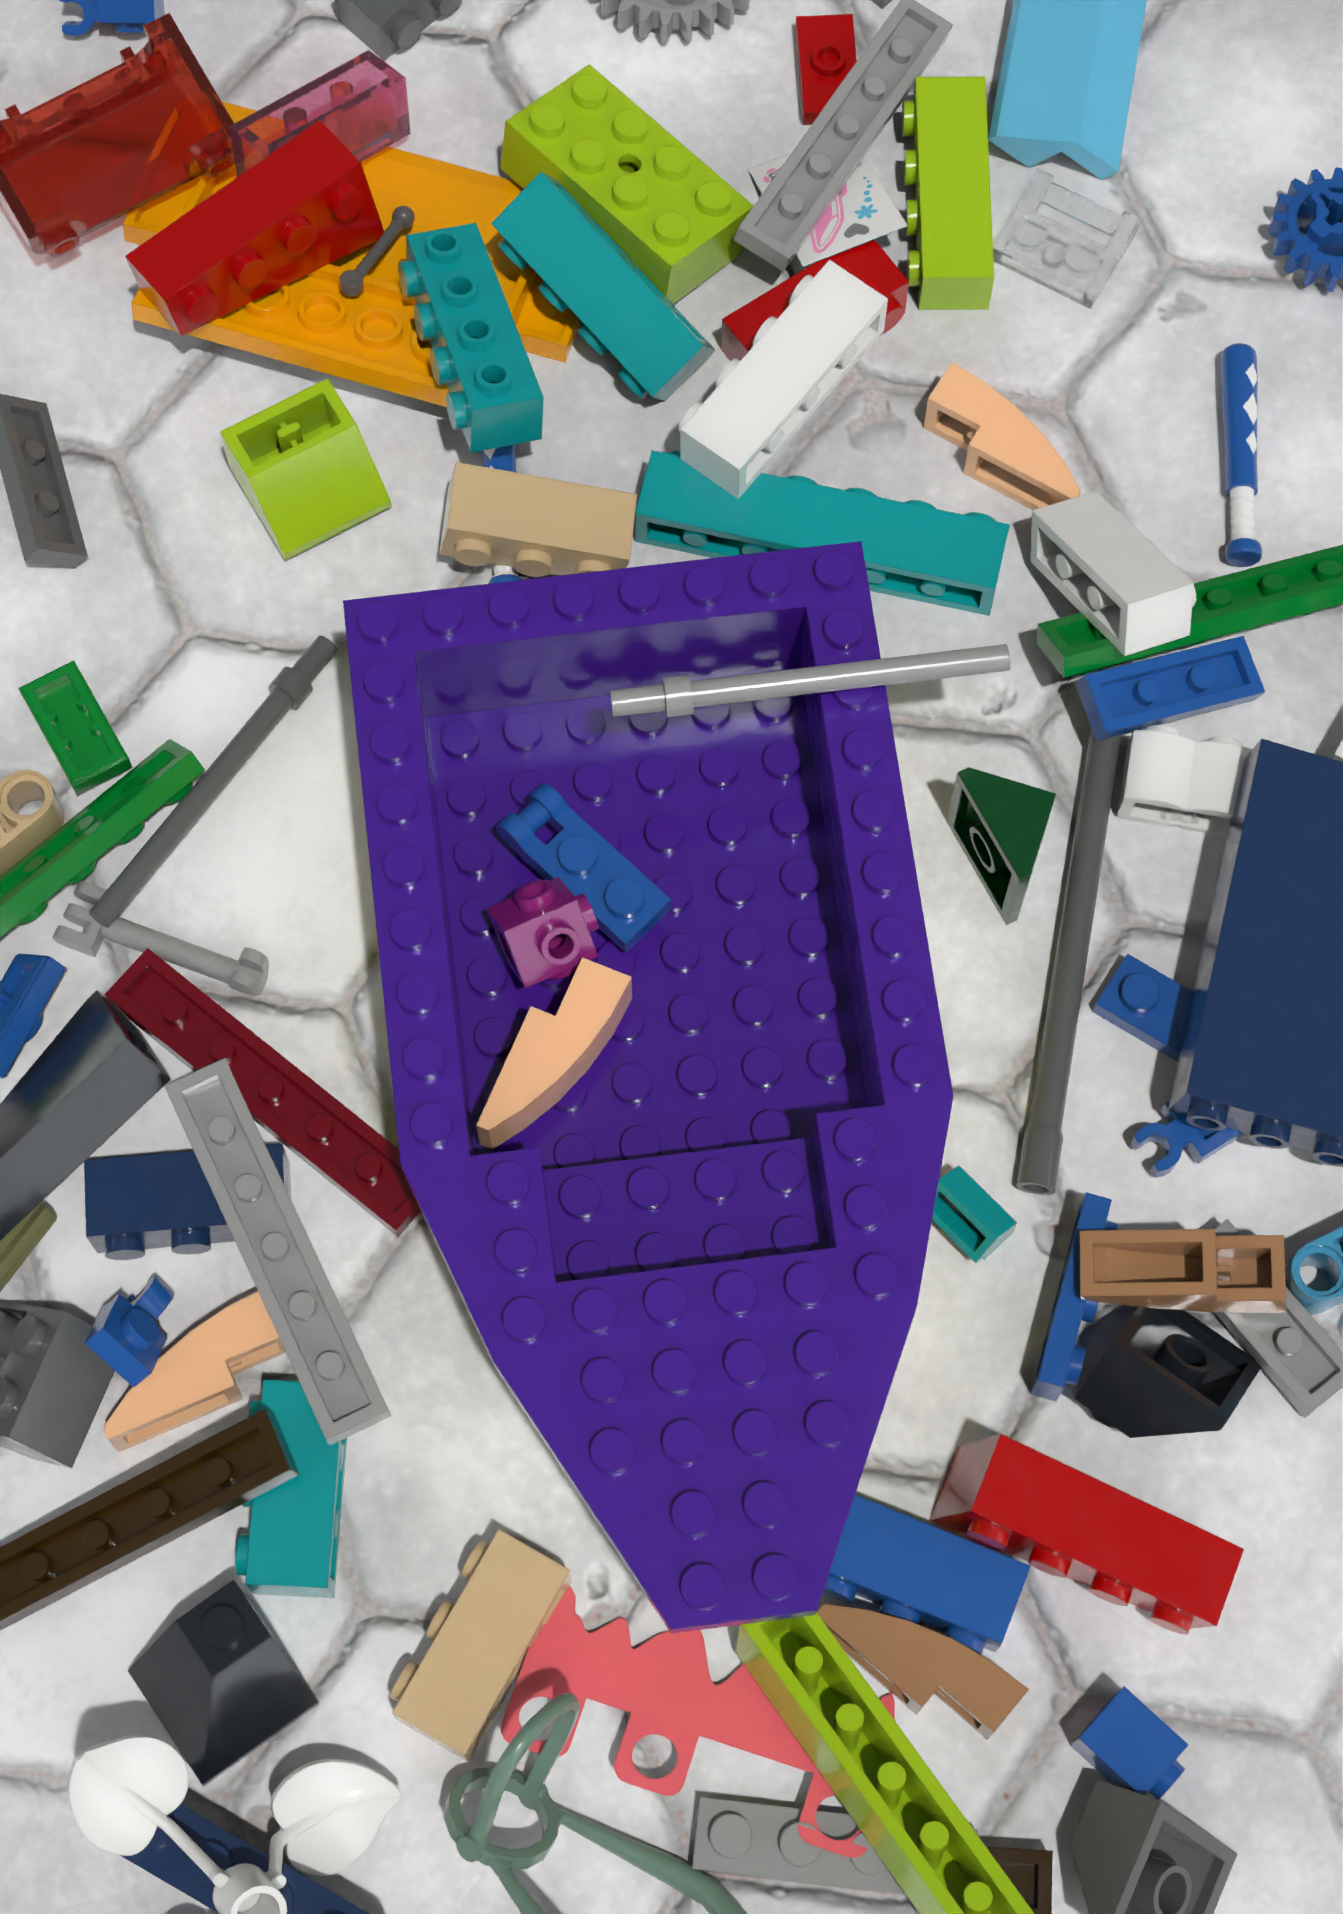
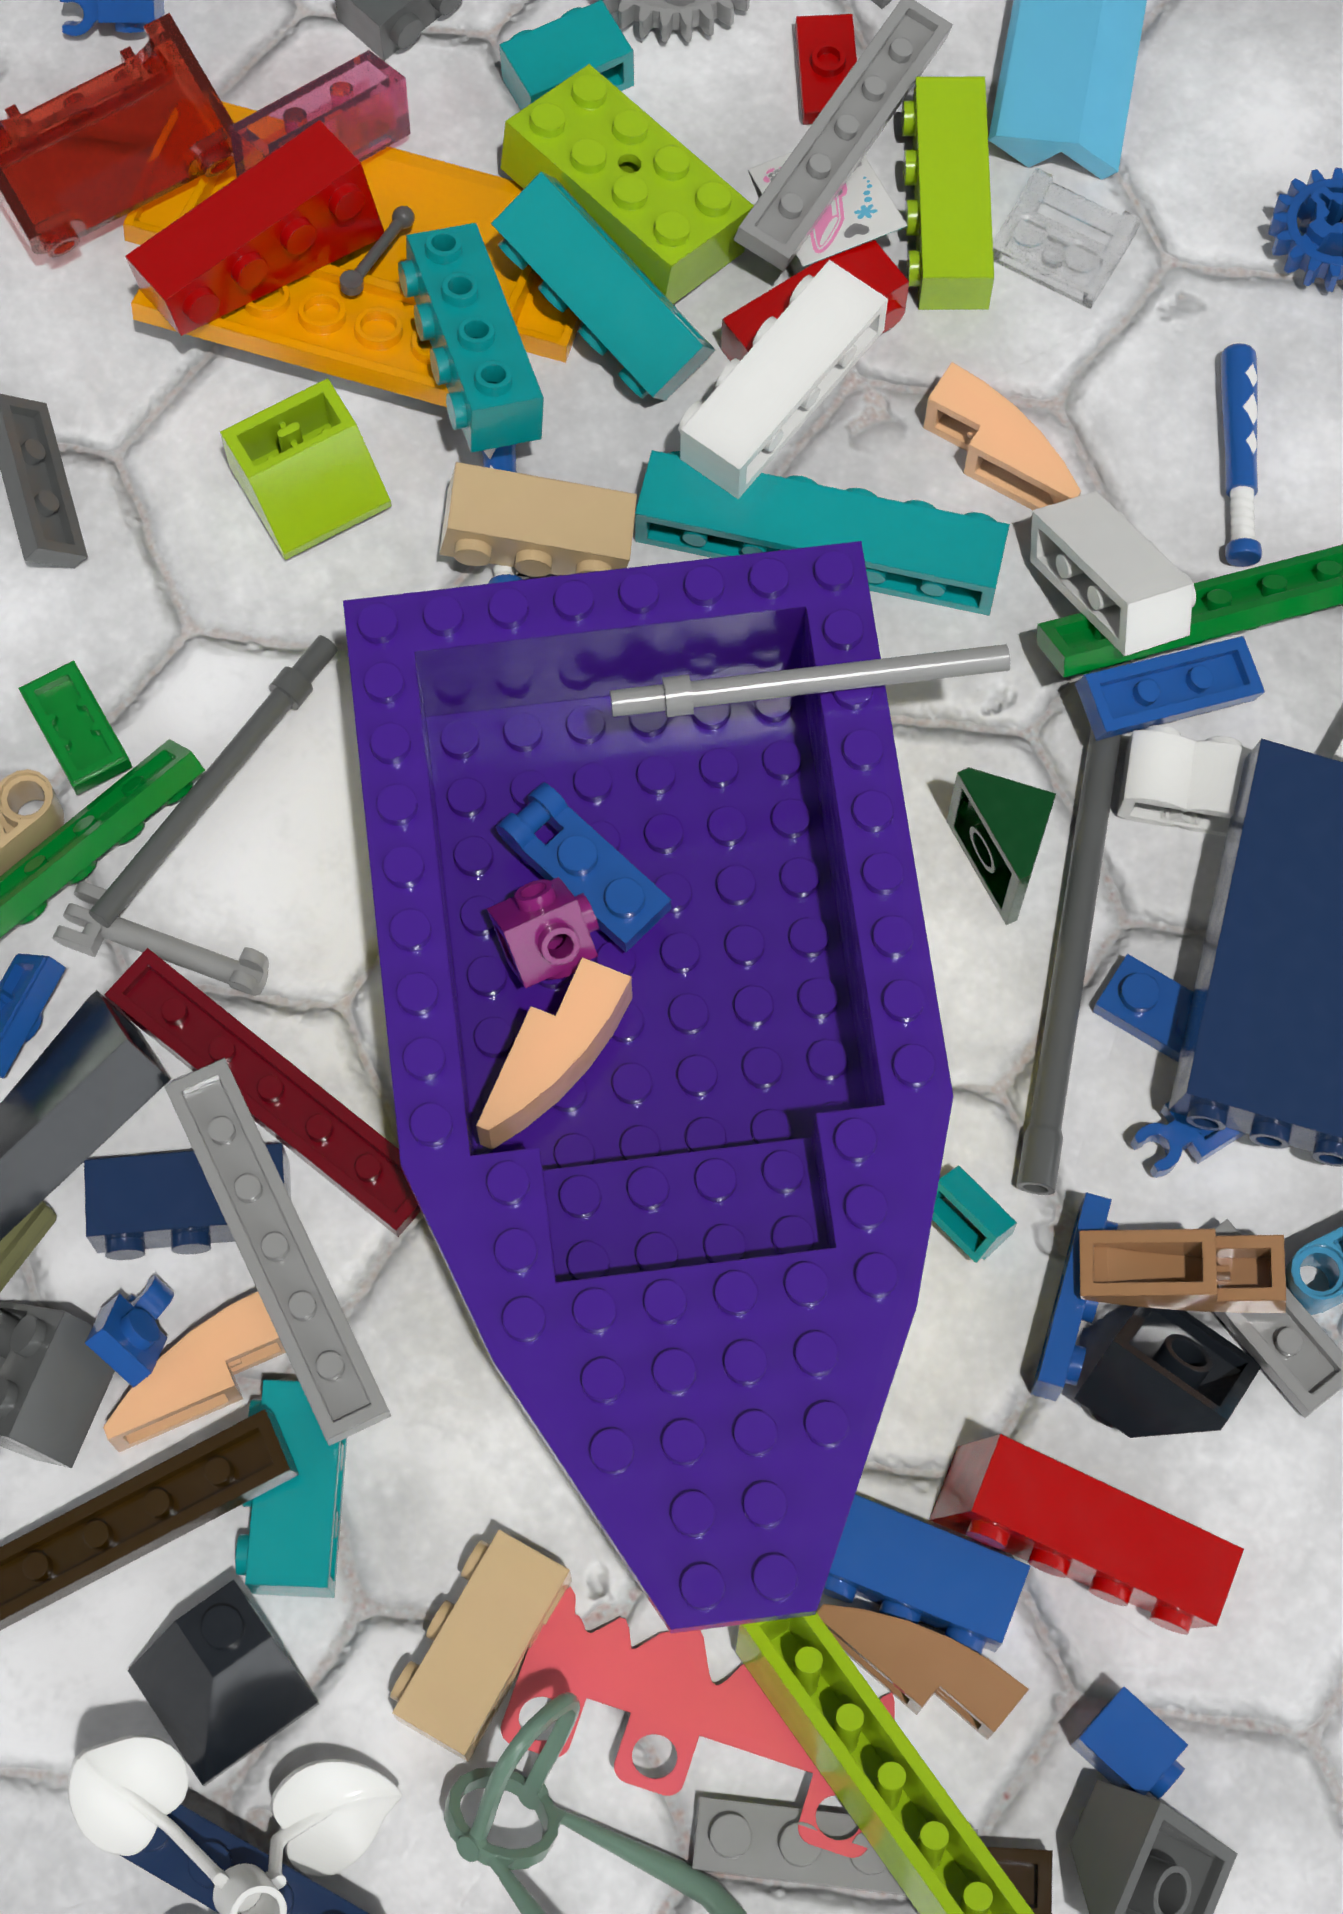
none -> teal brick [499,0,634,110]

